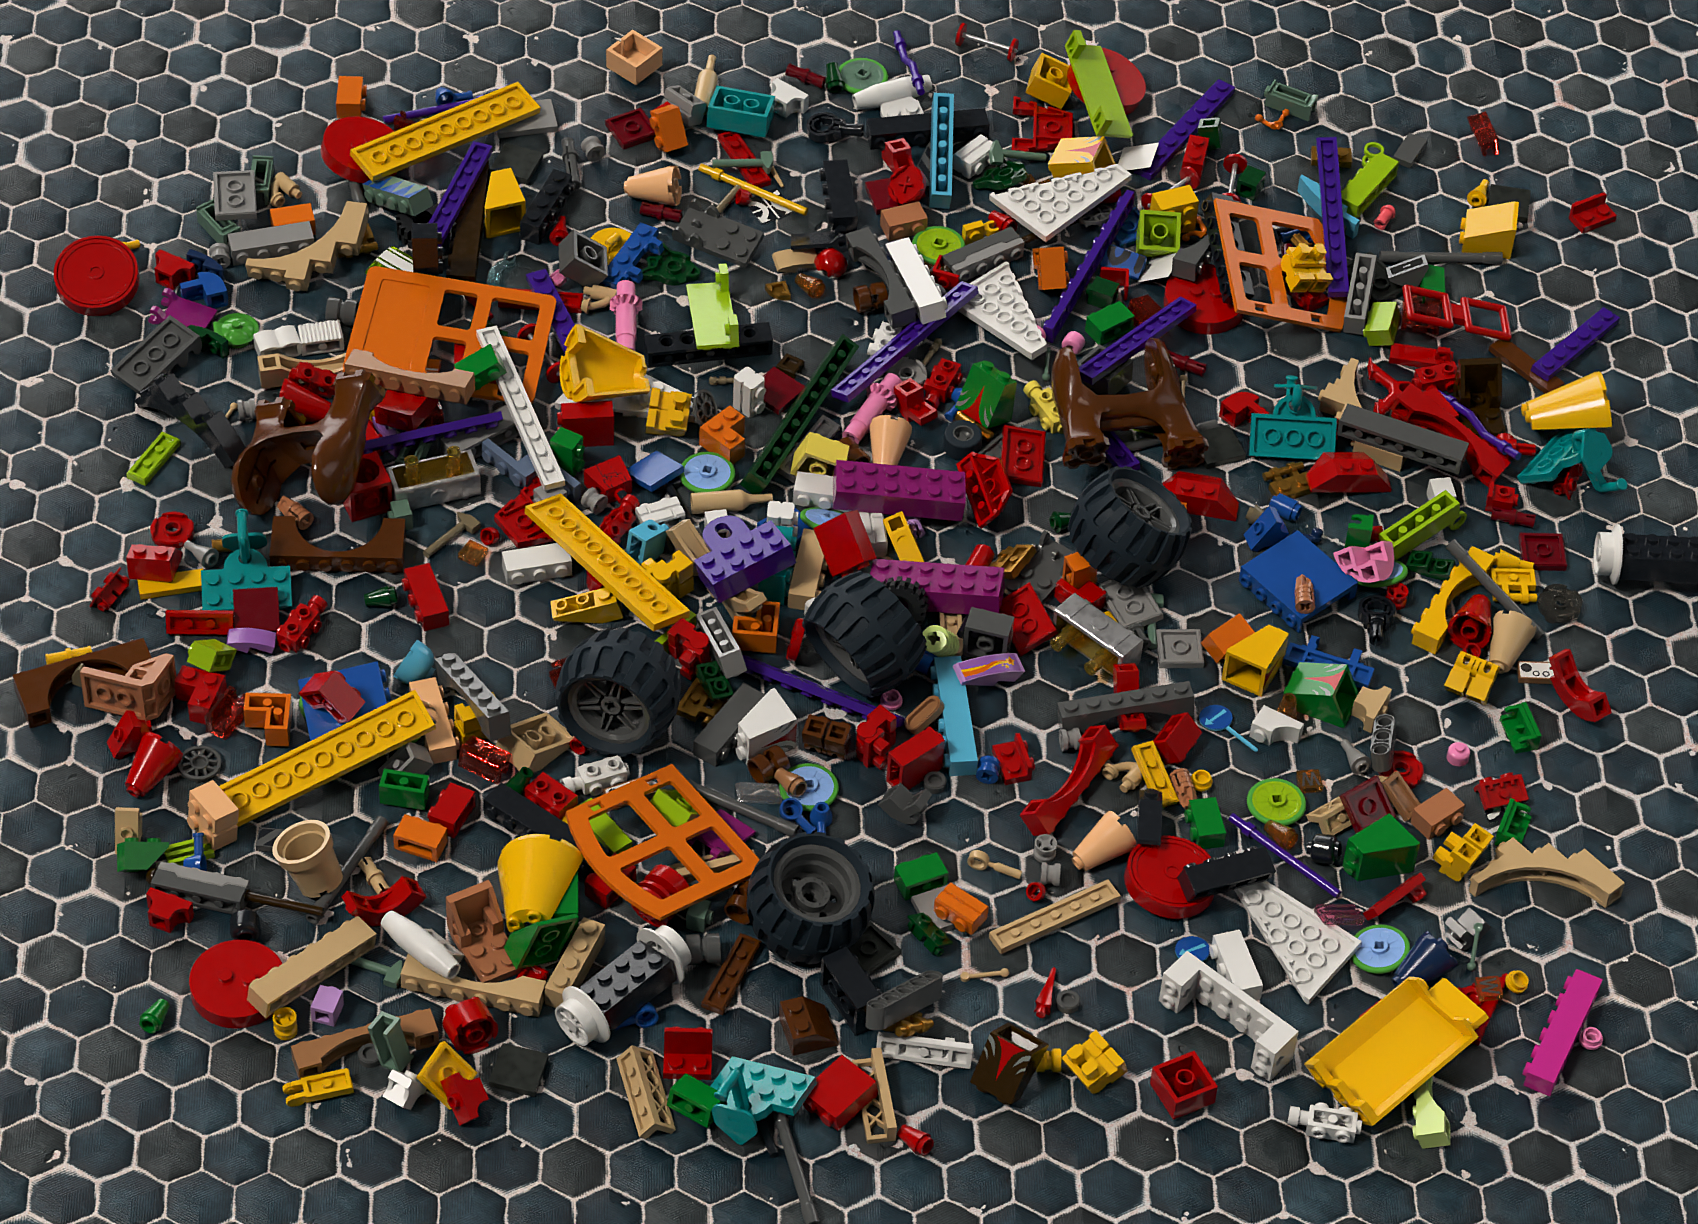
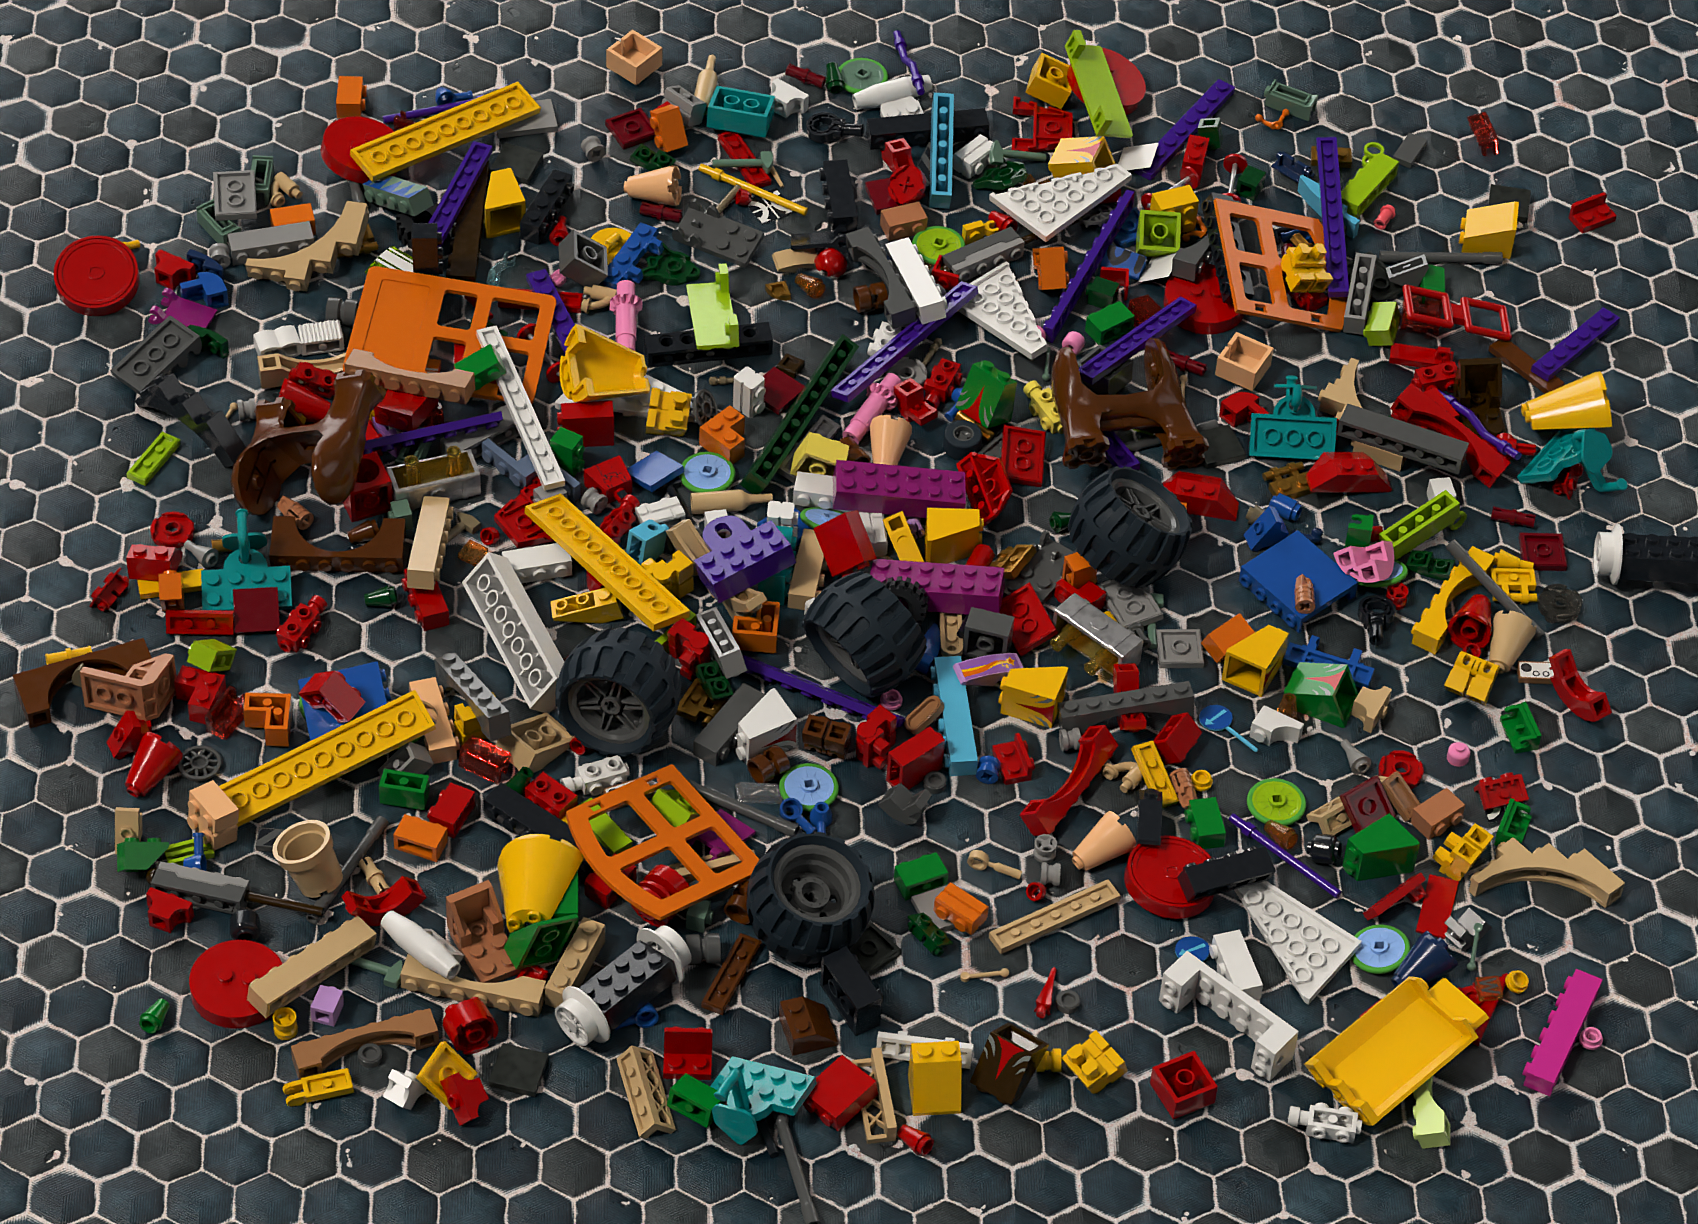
bright green piece [213,313,259,349] -> none
medium lavender slope [226,628,276,654] -> none
sand green window [368,1011,414,1072] -> none
medium azure cylinder [393,640,436,685] -> none
dark grey pin [561,137,581,190] -> none
medium nougat cone [774,768,807,797] -> none
red tile [786,618,805,662] -> none
dark grey beam [866,970,943,1030] -> none
pearl gold plate [883,1011,934,1037] -> none
yellowish green piece [923,625,960,657] -> none
axle [955,23,1019,62] -> none
clear orange tile [1296,769,1323,793] -> none
clear pink tile [1314,904,1365,925] -> none
red piece [1367,357,1411,415] -> none
dark grey beam [1370,714,1396,772] -> none
yellow cone [1467,179,1489,208] -> none
red brick [1485,481,1519,512] -> none
none -> orange brick [158,570,185,611]
none -> reddish brown cone [347,519,379,544]
none -> tan brick [407,496,454,590]
none -> white brick [462,552,564,714]
none -> dark green slope [629,143,676,171]
none -> yellow slope [908,1041,962,1116]
none -> yellow slope [925,508,984,564]
none -> yellow slope [998,666,1069,729]
none -> light nougat piece [1215,332,1274,391]
none -> dark blue hinge [1271,151,1315,183]
none -> red piece [1416,874,1459,939]

